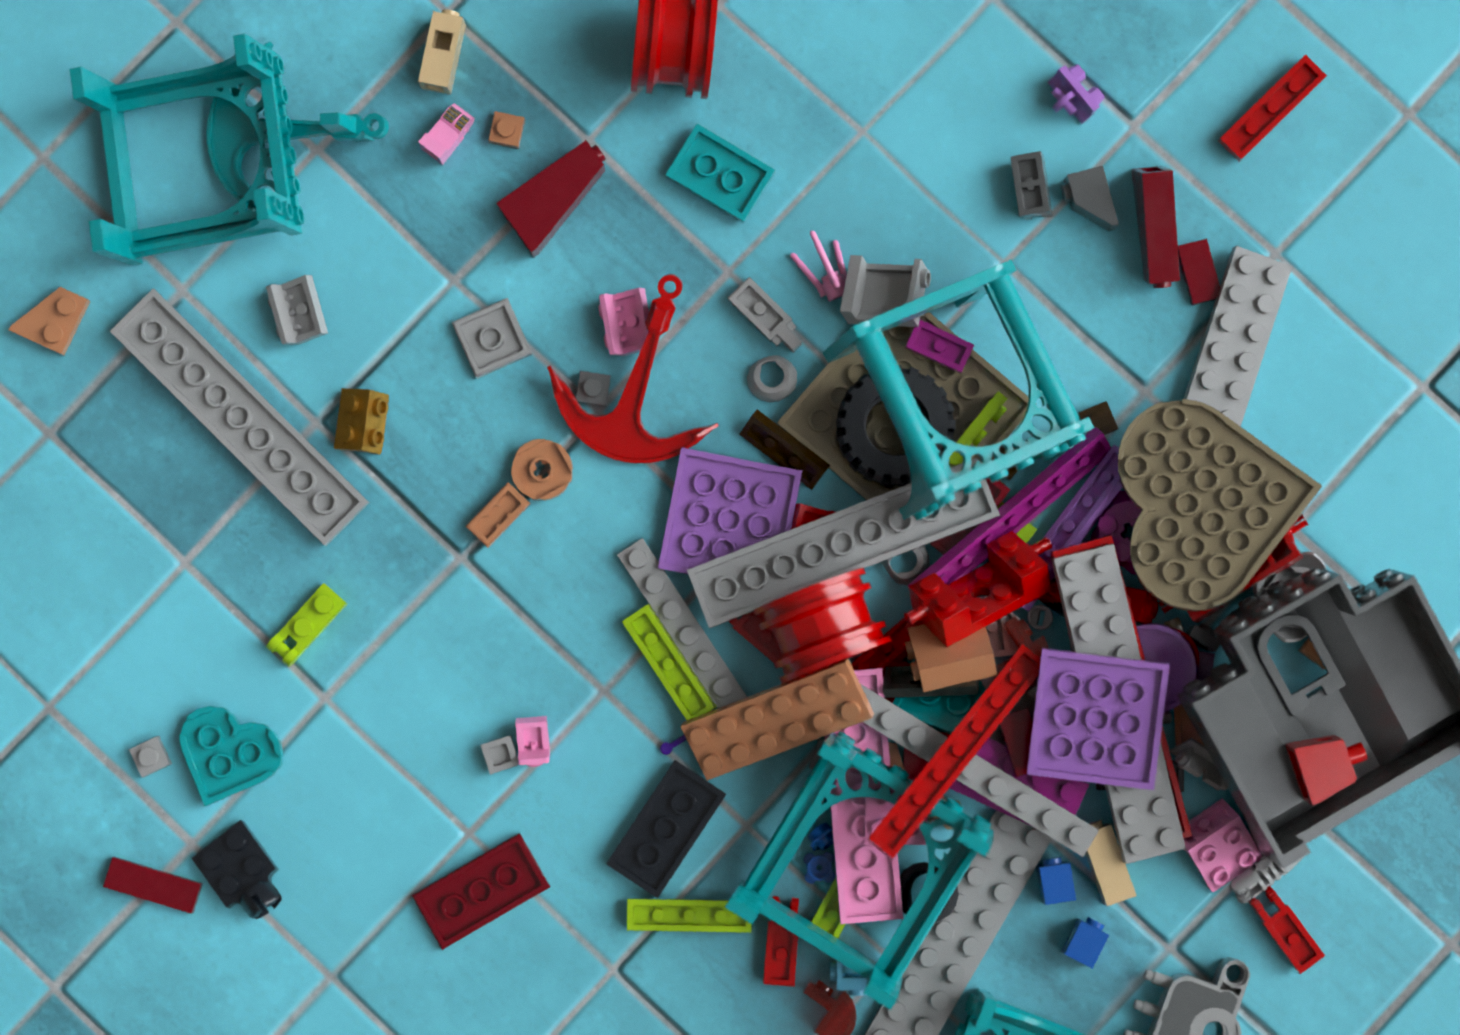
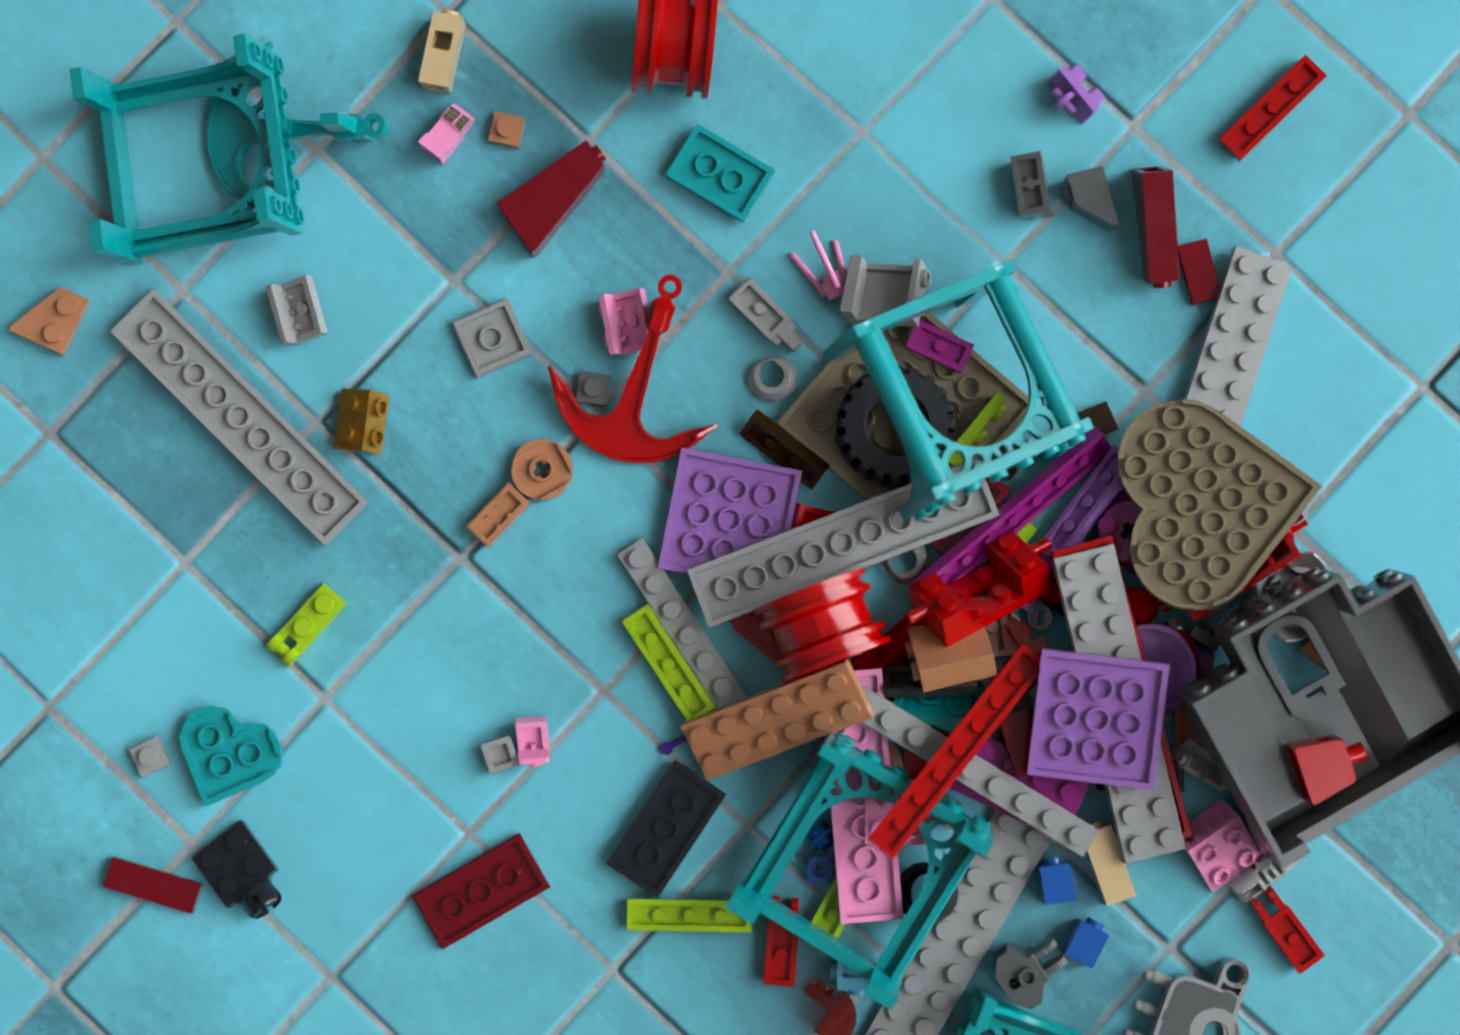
none -> dark grey hinge [994,938,1068,1010]

